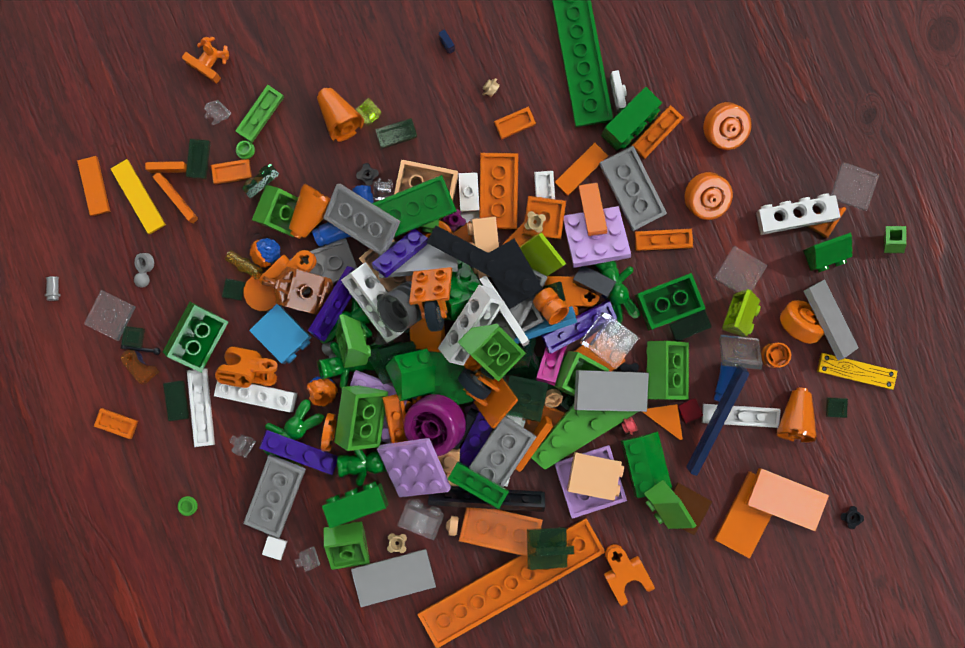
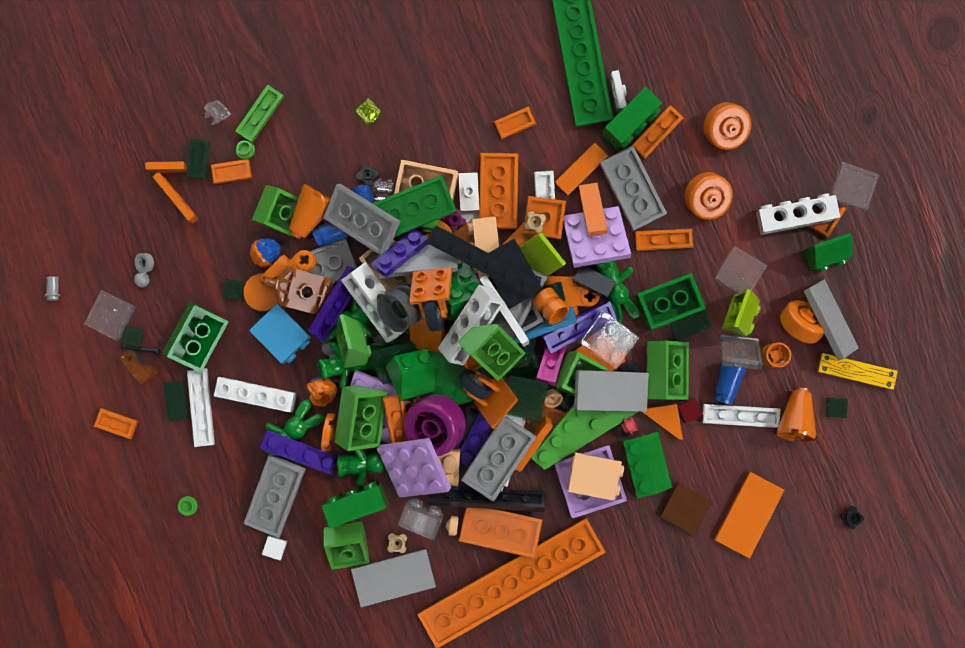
orange tile [77,156,111,216] -> none
yellow tile [111,159,166,234] -> none
orange piece [182,37,229,84] -> none
orange piece [215,347,278,388] -> none
clear yellow pin [225,250,263,279] -> none
clear tile [229,434,256,457] -> none
plate [242,164,279,199] -> none
clear tile [294,546,320,571] -> none
orange cone [317,88,364,142] -> none
clear green plate [375,118,418,149] -> none
dark blue tile [439,29,455,54] -> none
green plate [447,462,509,509] -> none
tan plate [482,78,499,97] -> none
clear green bracket [527,527,574,570] -> none
orange piece [604,544,655,606] -> none
bright green slope [644,480,697,529] -> none
dark blue tile [686,365,749,476] -> none
tile [745,468,829,531] -> none
bright green brick [884,226,906,253] -> none

